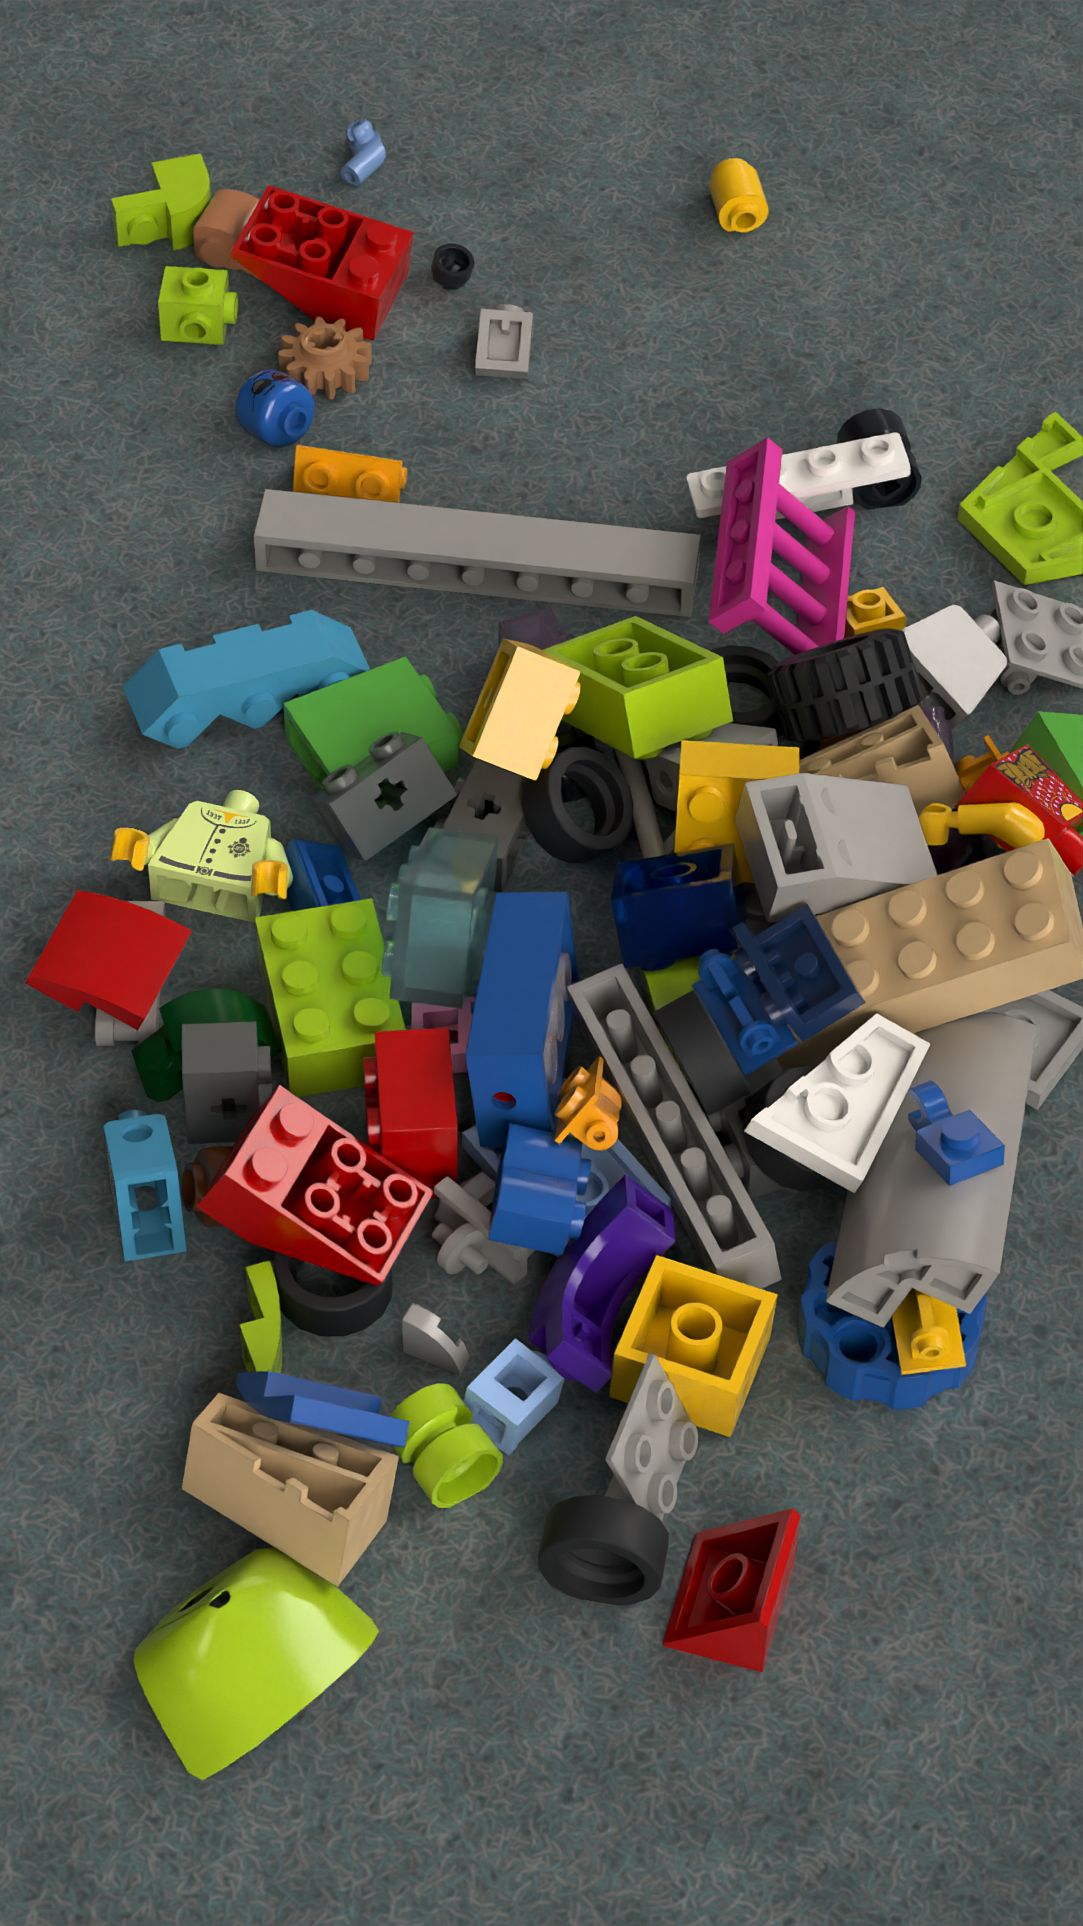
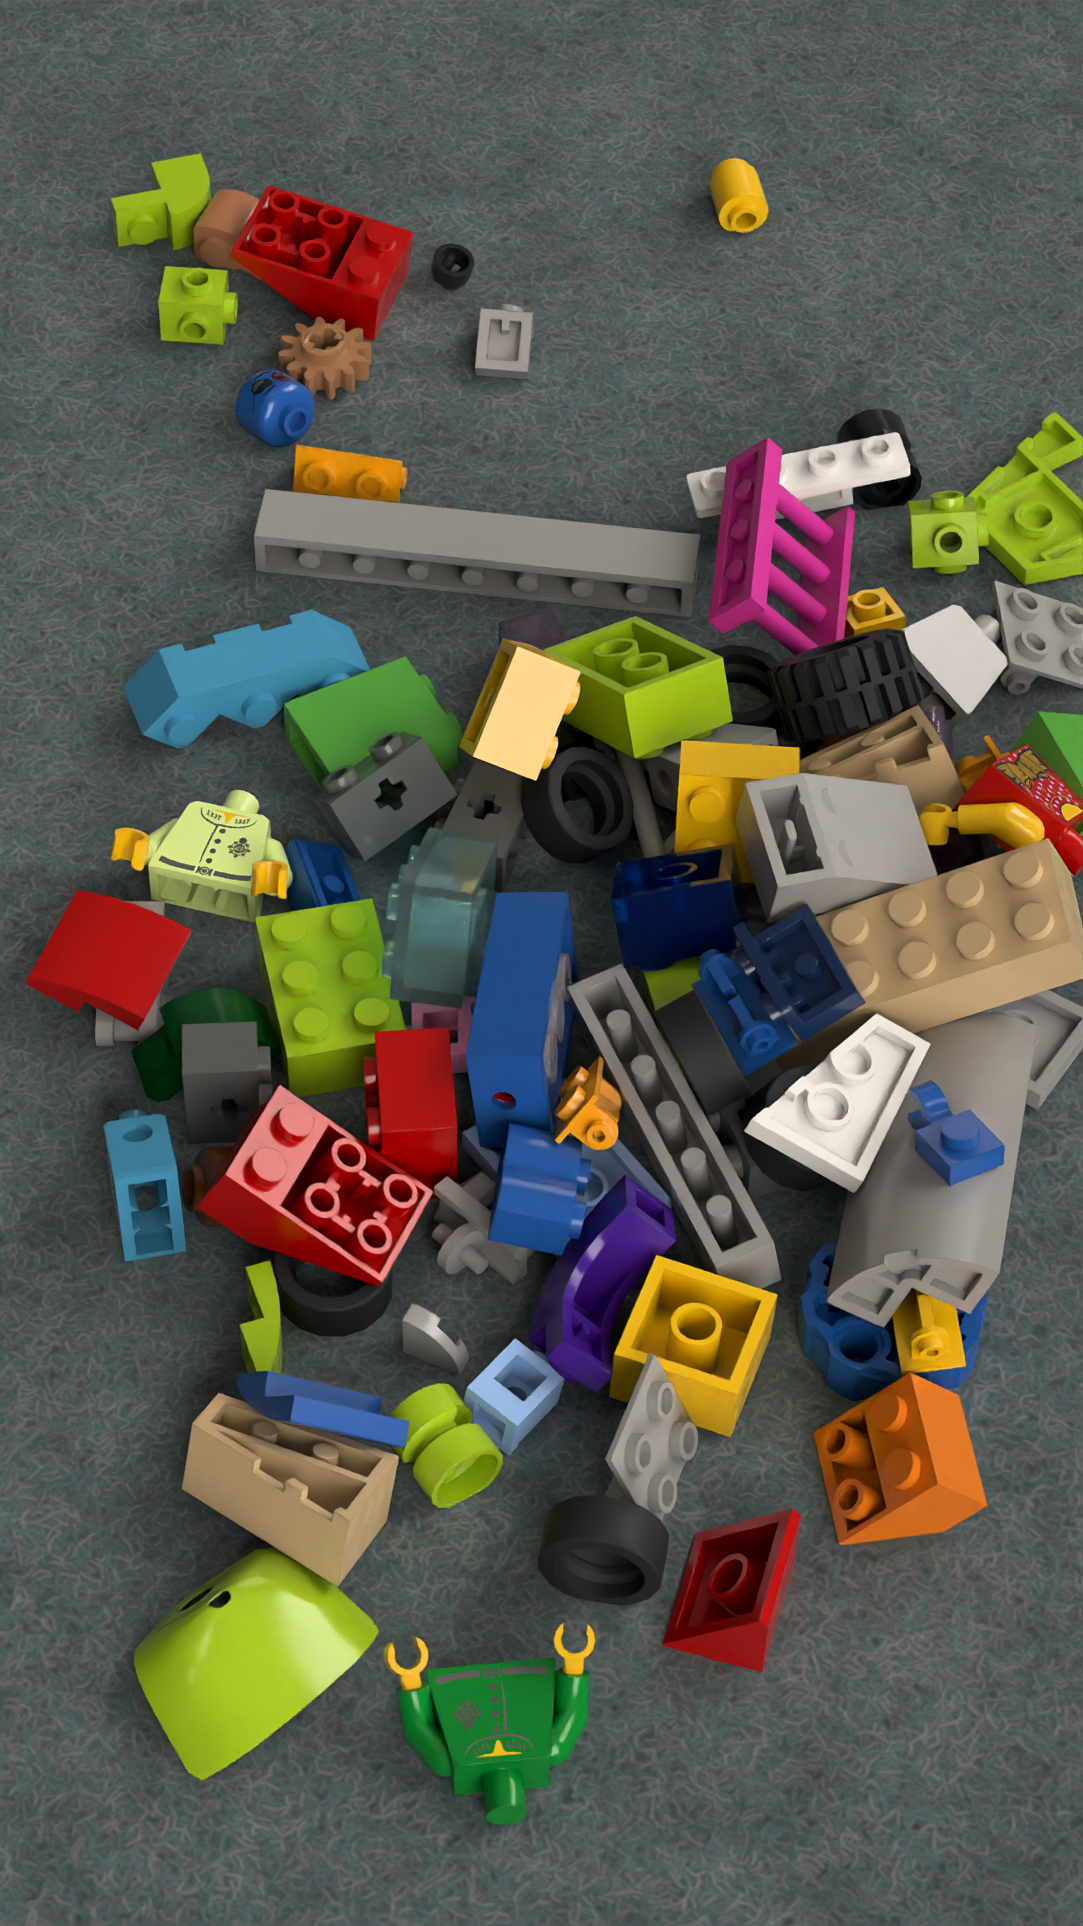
medium blue arm [340,119,386,187] -> none
none -> green torso [384,1623,595,1825]
none -> orange slope [813,1372,987,1545]
none -> lime brick [908,491,989,574]

